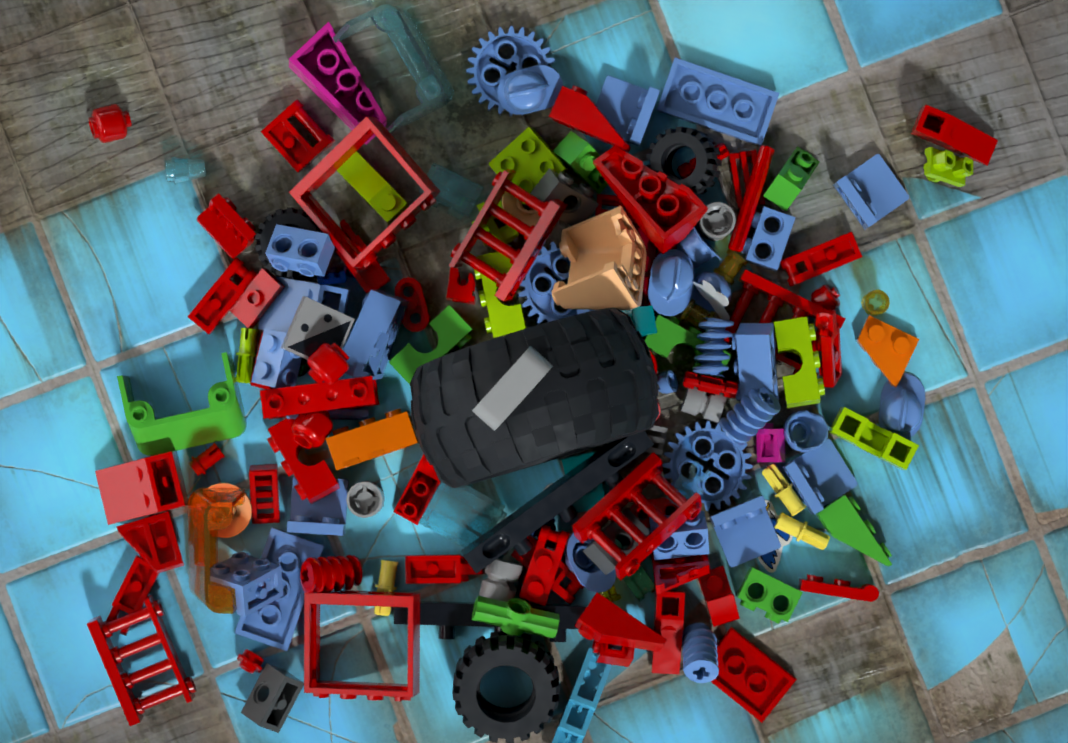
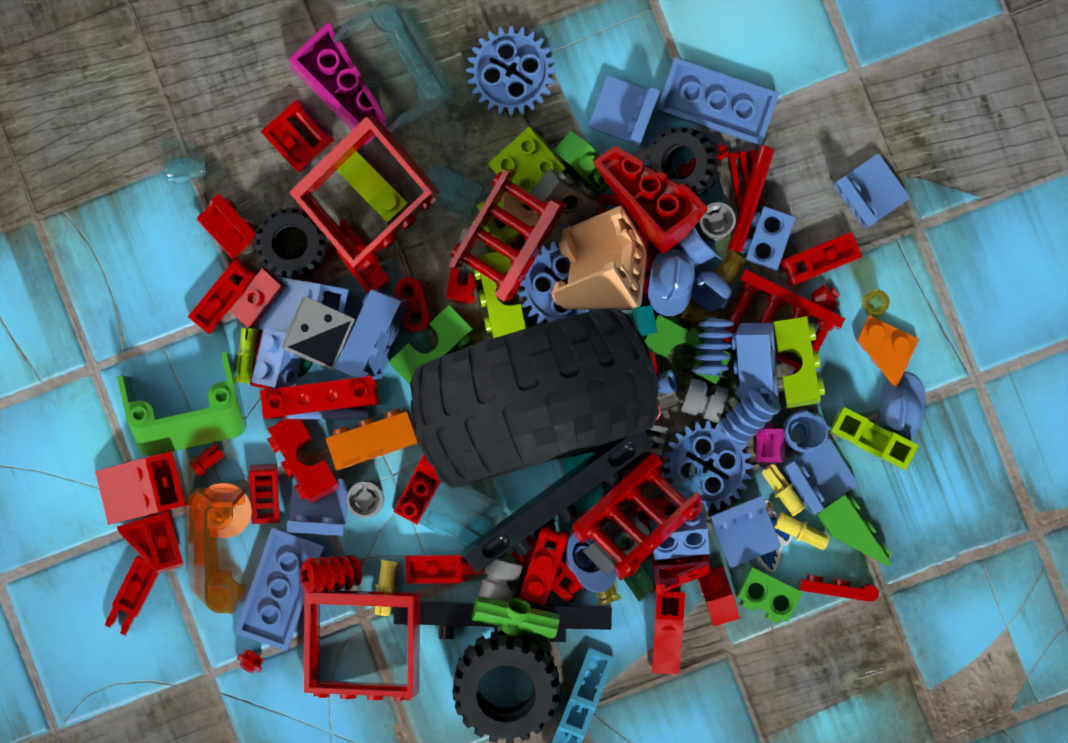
red fence [87,595,197,726] -> none
red head [88,104,132,143] -> none
medium blue bracket [203,552,284,617] -> none
dark grey brick [241,663,304,733] -> none
medium blue brick [265,224,335,277] -> none
red head [291,411,333,449] -> none
red head [307,343,349,385] -> none
clear blue tile [317,266,349,285] -> none
light grey beam [472,346,553,431] -> none
medium blue piece [497,65,563,115] -> none
red slope [549,85,631,153] -> none
red slope [575,592,667,652] -> none
red window [592,640,634,667] -> none
medium blue piece [682,623,719,683] -> none
red axle [683,371,738,398] -> none
white sticker [693,280,730,320] -> none
red tile [711,627,797,723] -> none
bright green slope [763,146,820,211] -> none
red hinge [815,309,842,388] -> none
red slope [911,104,998,166] -> none
lime hips [923,147,973,187] -> none

